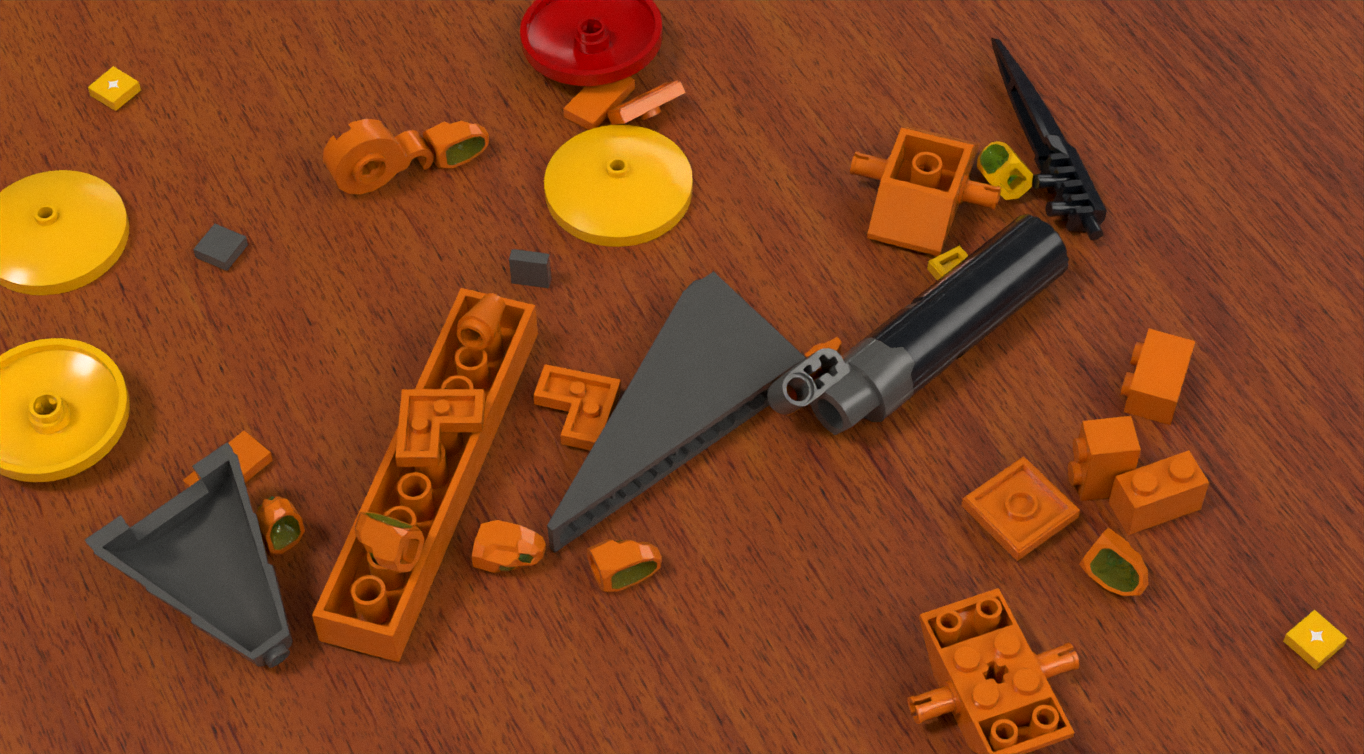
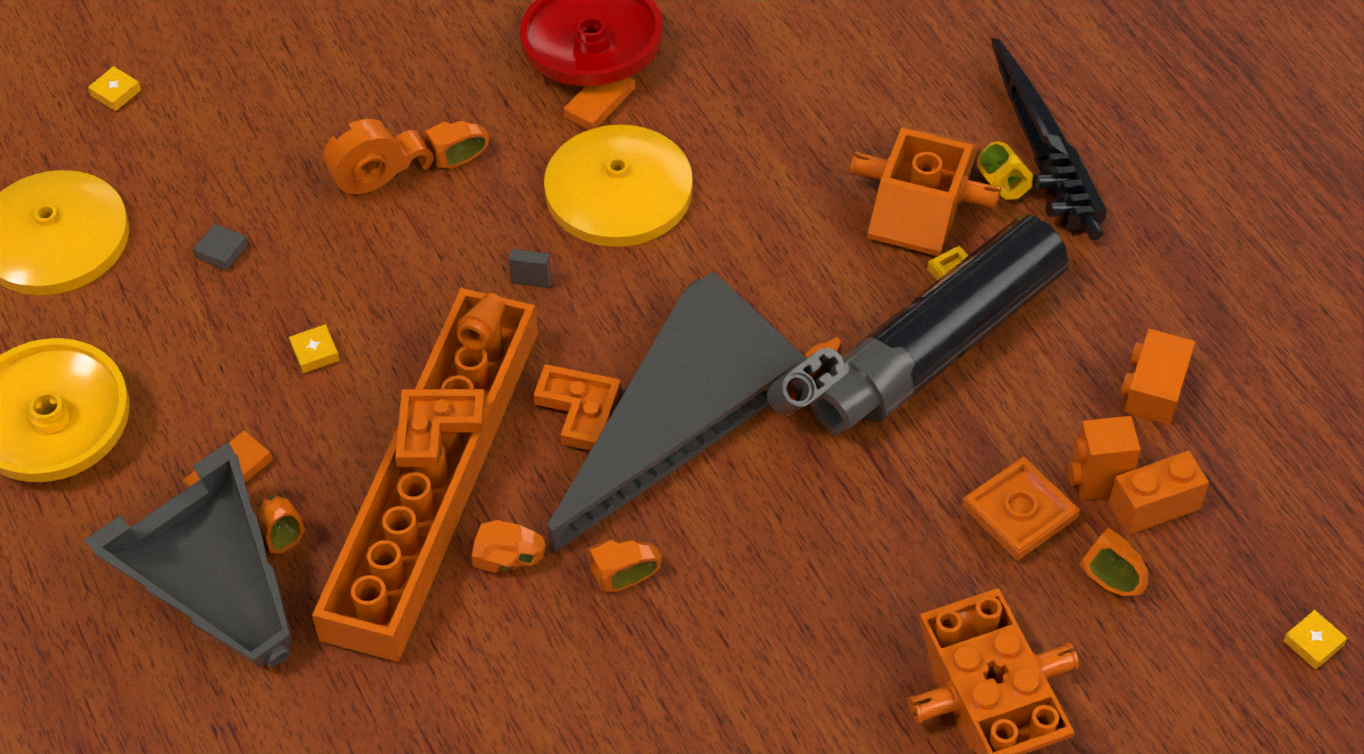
orange rock [355,512,425,572] -> none
orange plate [607,80,686,125] -> none
none -> yellow tile [289,324,340,373]

